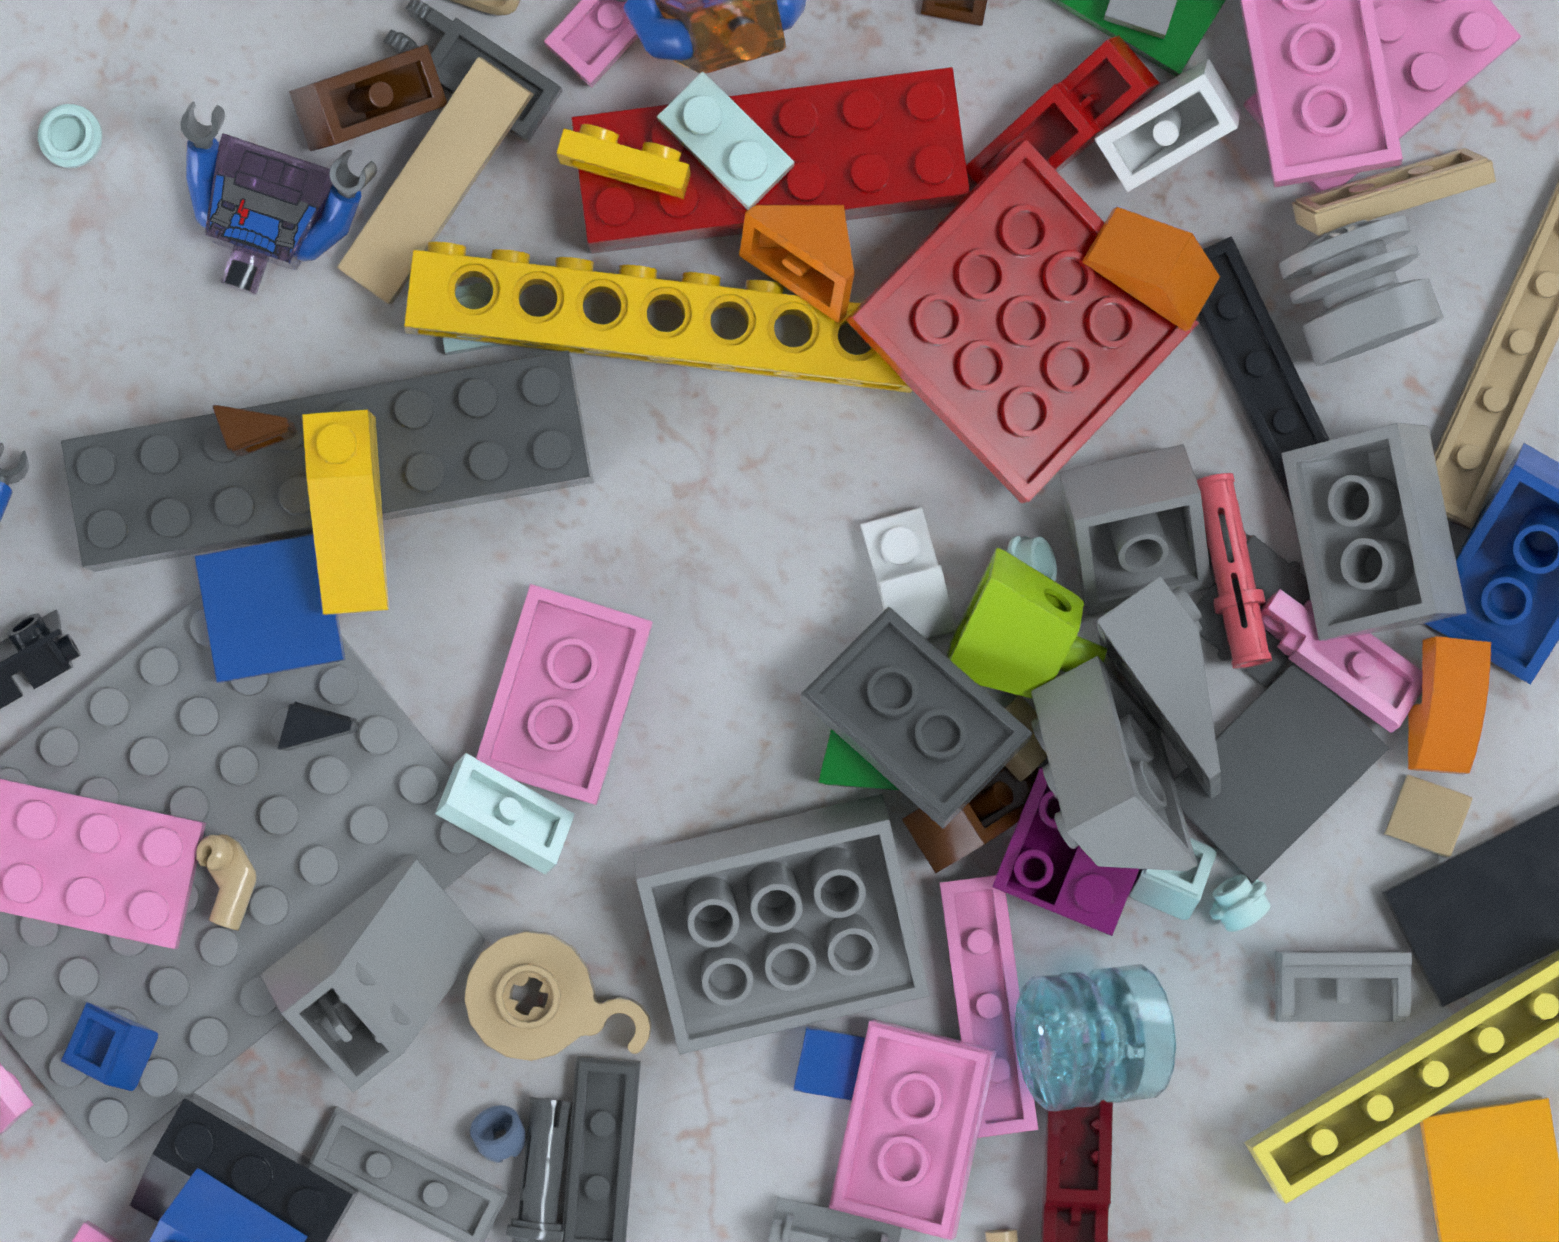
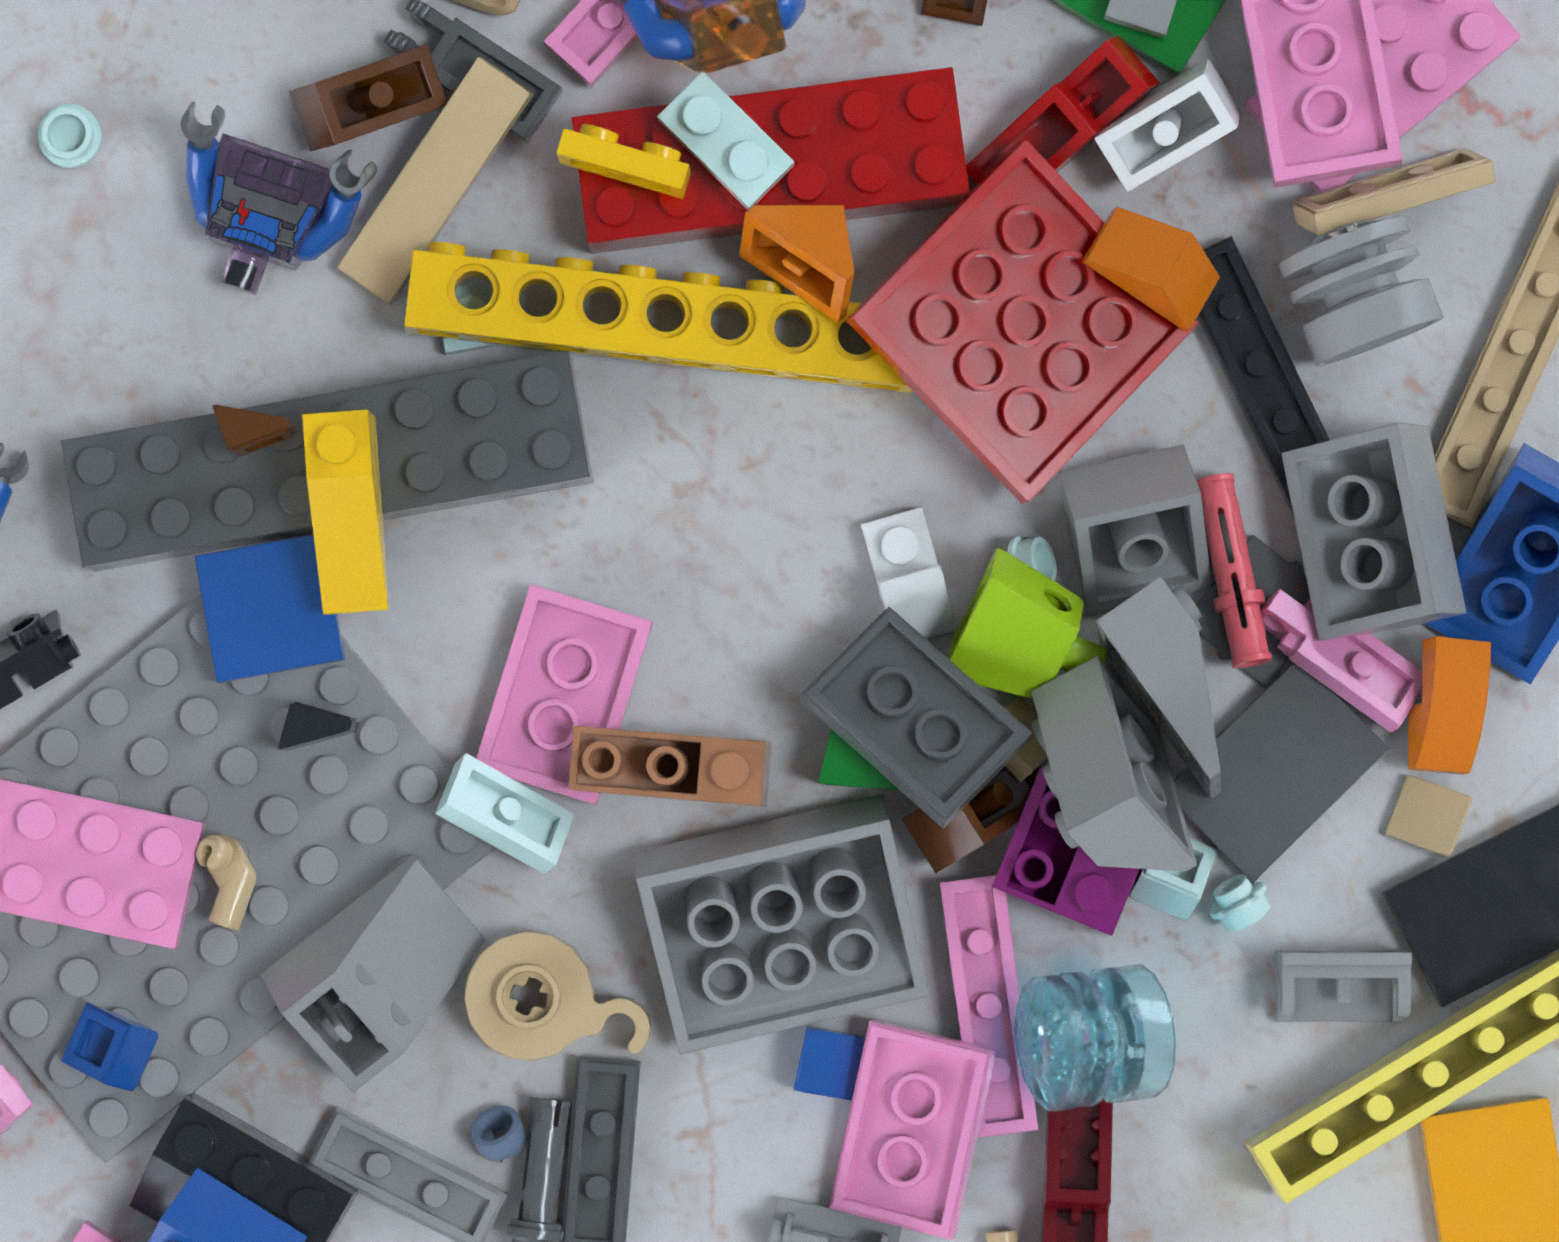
none -> nougat slope [568,726,772,807]

